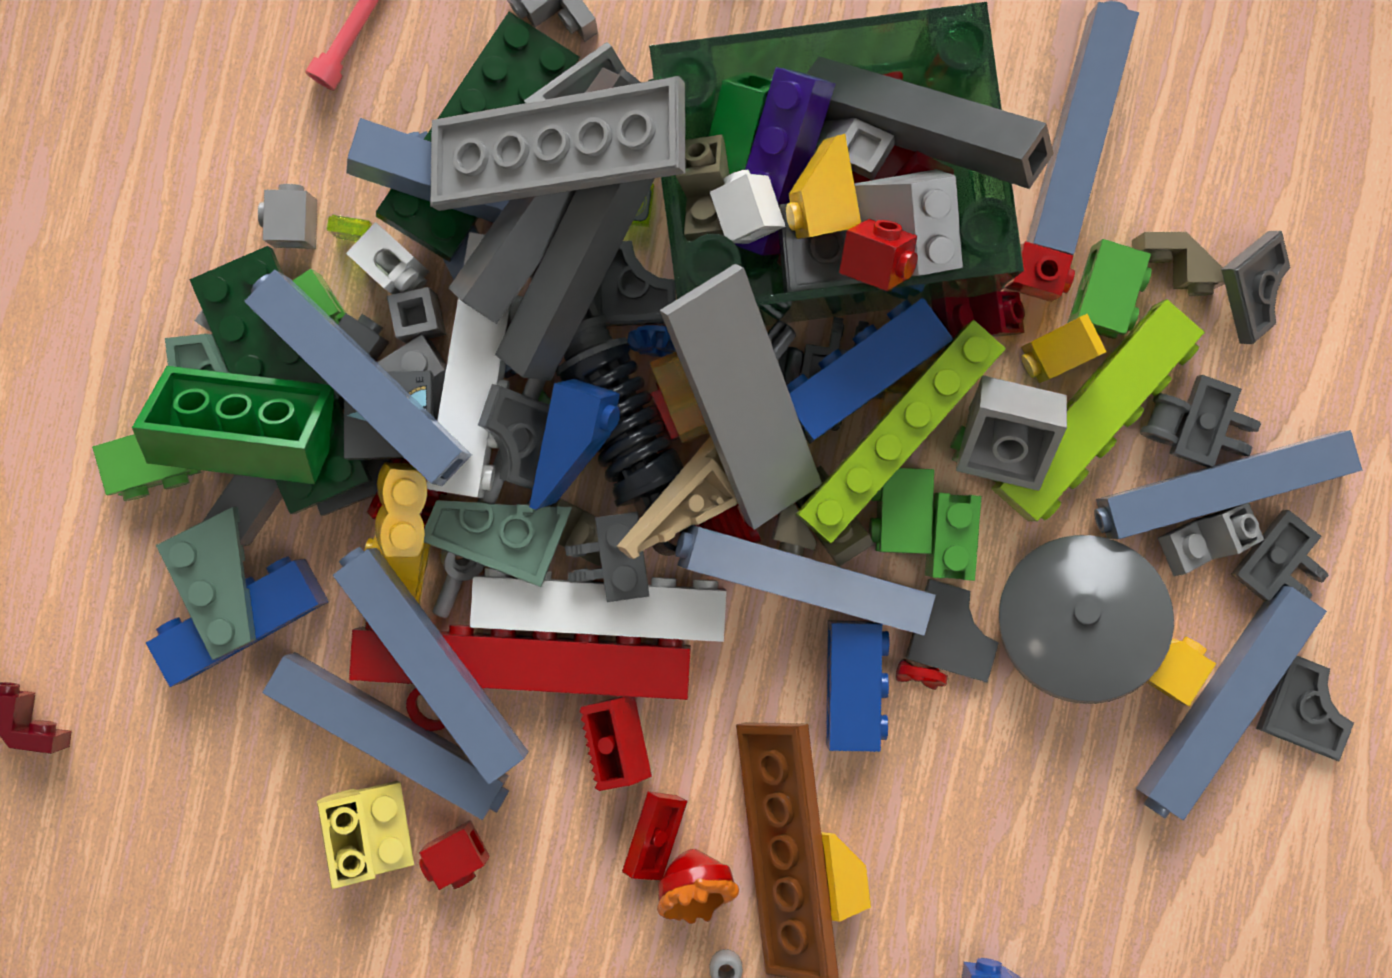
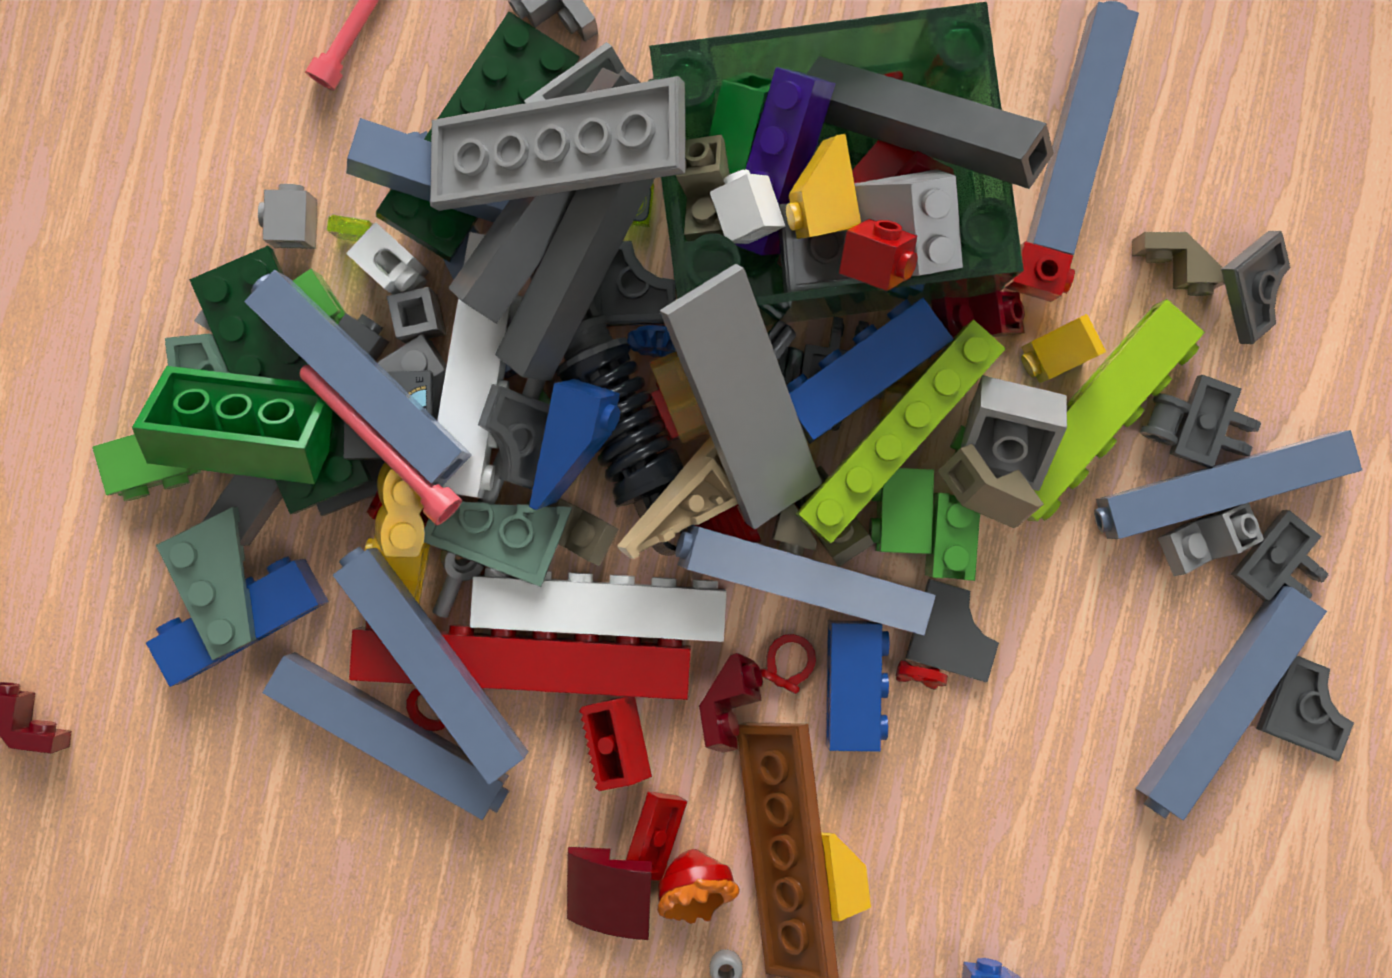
light yellow brick [317,781,414,889] -> none
red brick [419,820,490,890] -> none
dark grey hinge [565,512,650,602] -> none
light grey slope [814,118,895,180] -> none
dark grey dish [999,535,1174,704] -> none
bright green brick [1067,239,1152,339] -> none
yellow slope [1146,636,1216,706] -> none
none -> coral piece [299,365,462,525]
none -> dark red slope [567,847,652,940]
none -> dark red slope [699,653,763,753]
none -> red piece [761,634,816,694]
none -> dark tan slope [938,444,1044,528]

